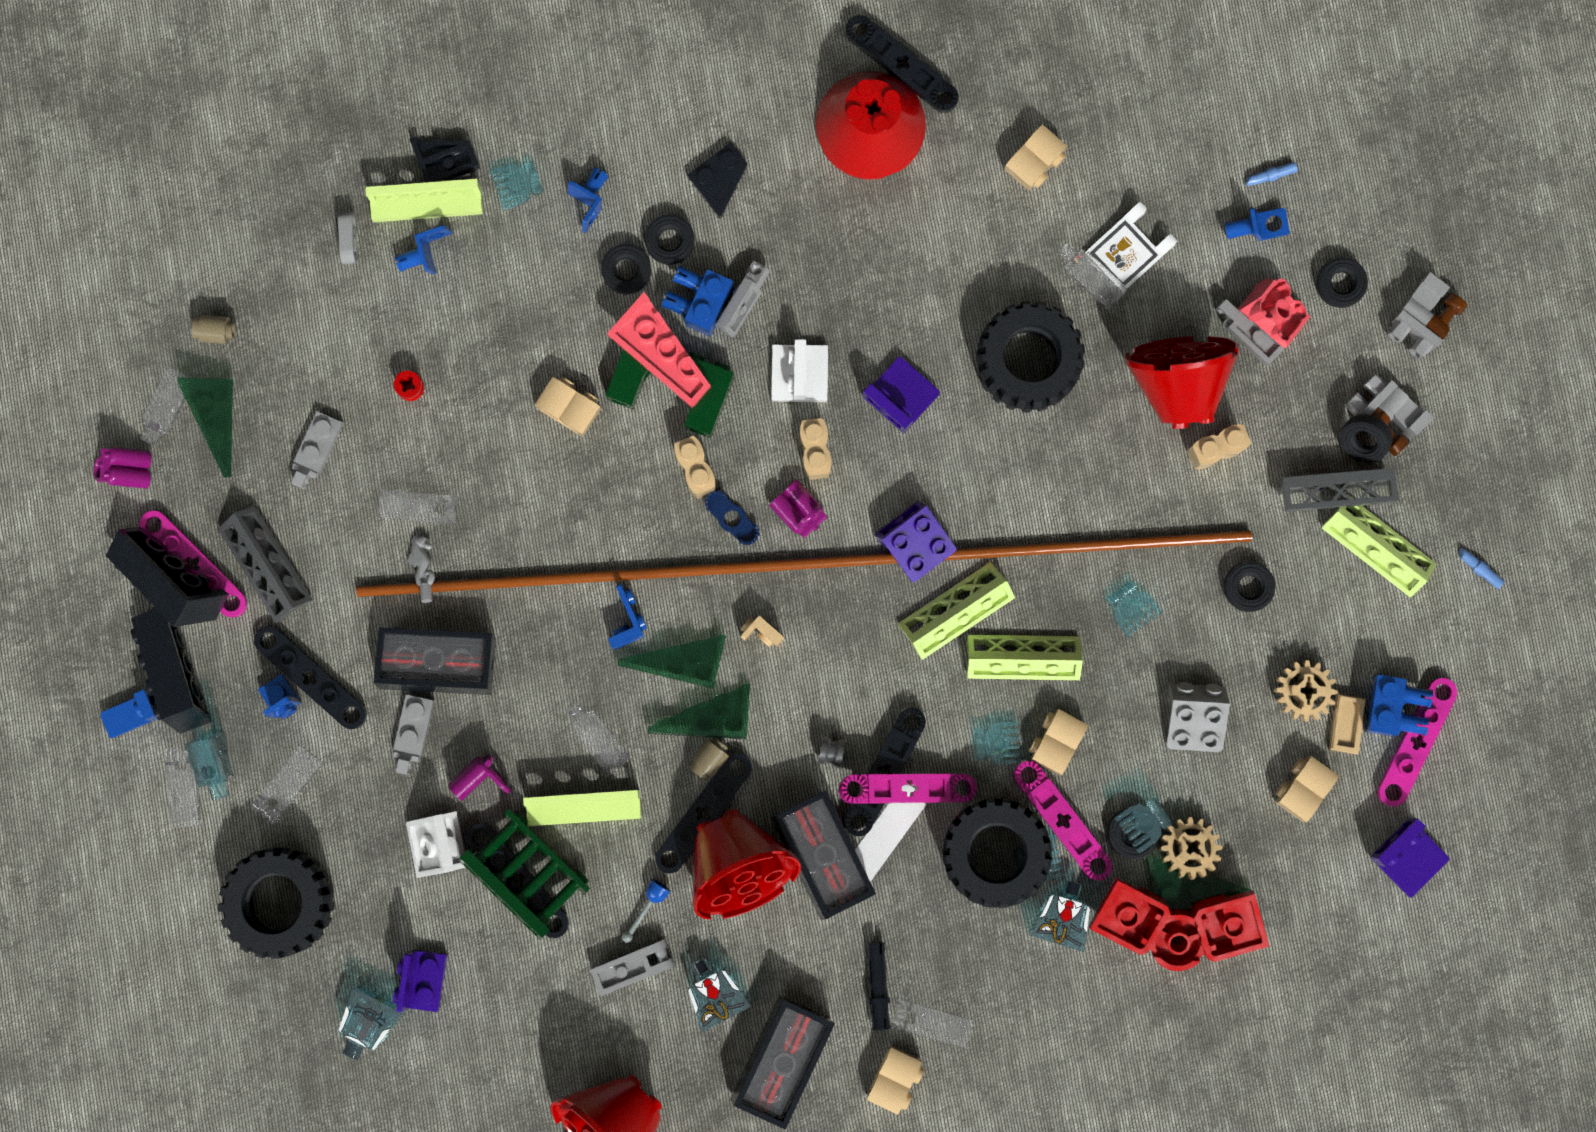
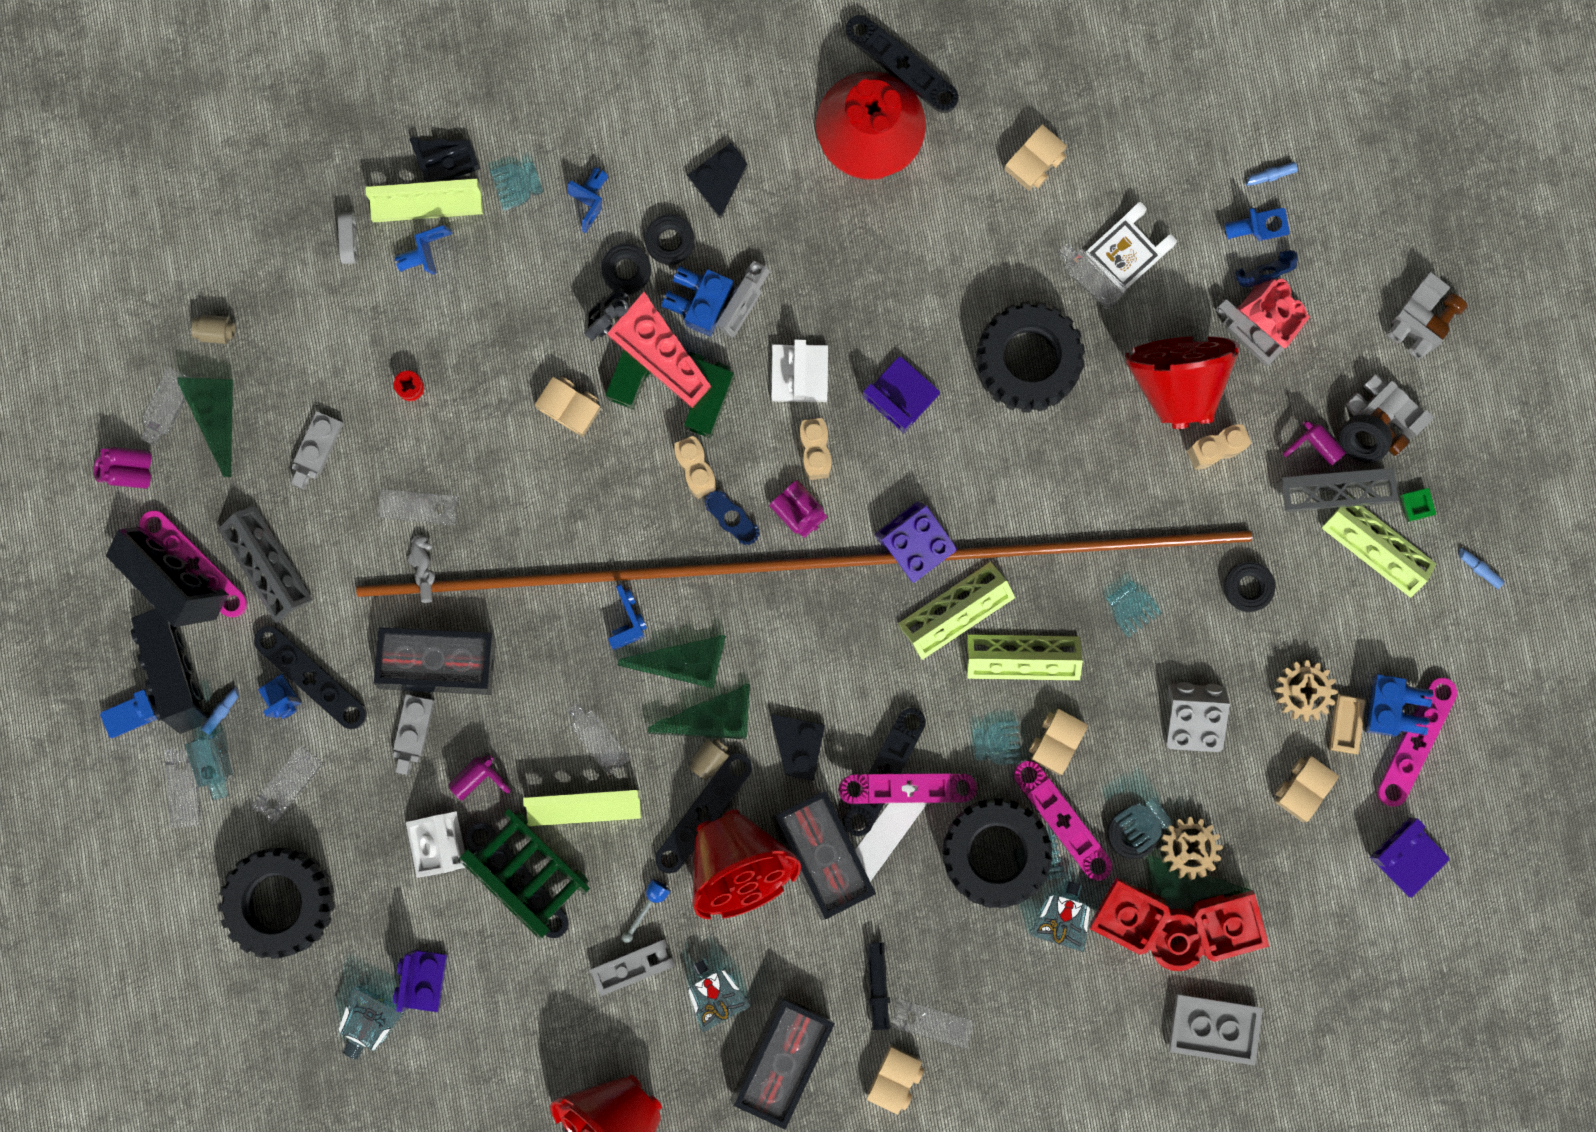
tan bracket [740,616,785,647] -> none
flat silver wheel [818,736,846,768] -> none
black tyre [1316,257,1368,308] -> none
none -> medium blue piece [200,686,239,735]
none -> black plate [584,287,629,341]
none -> black wing [771,714,825,781]
none -> light grey plate [1168,994,1263,1065]
none -> dark blue piece [1235,250,1298,287]
none -> magenta piece [1283,420,1346,465]
none -> green tile [1399,488,1437,523]

